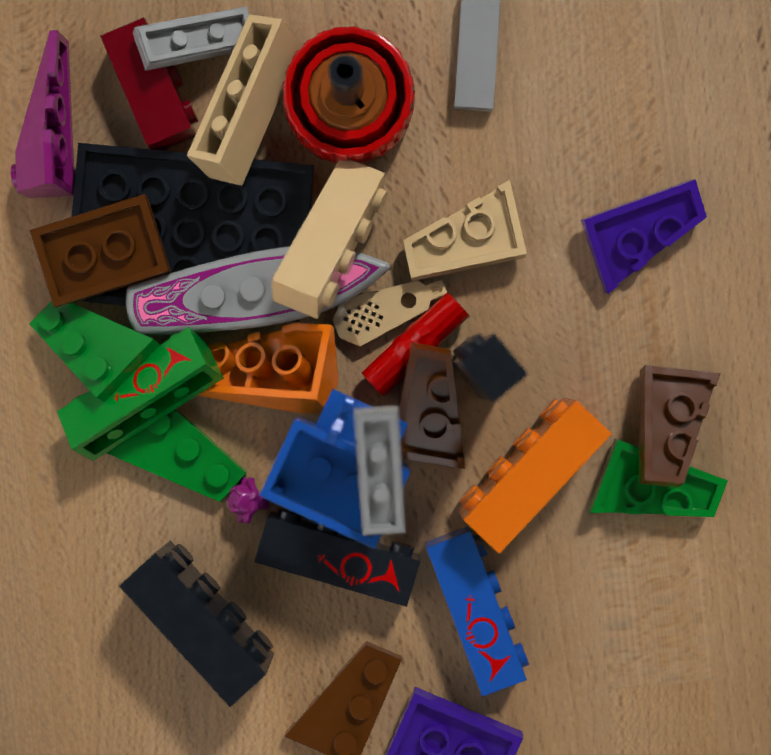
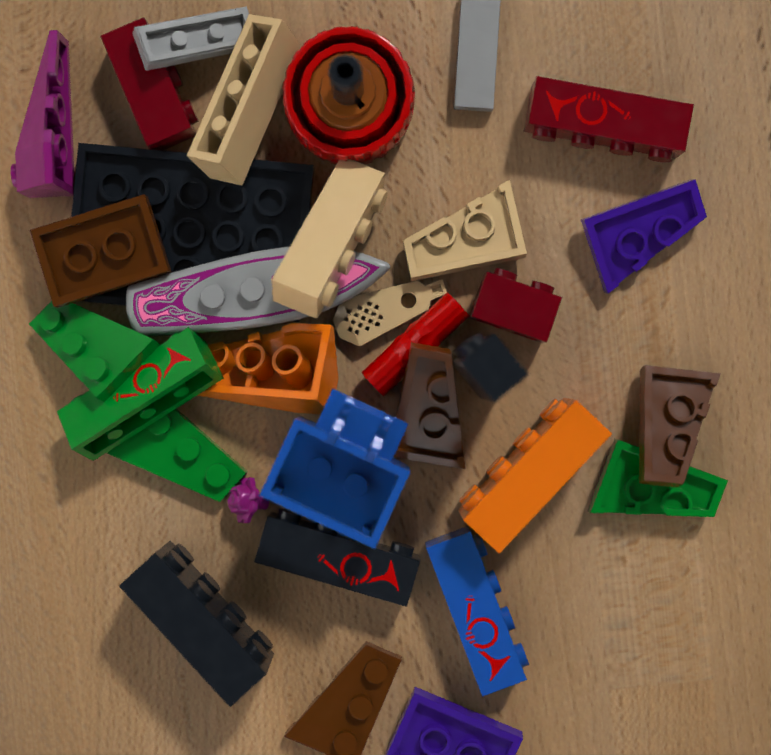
light grey tile [354,406,405,535] -> none
none -> dark red brick [469,268,562,343]
none -> dark red brick [523,76,694,163]

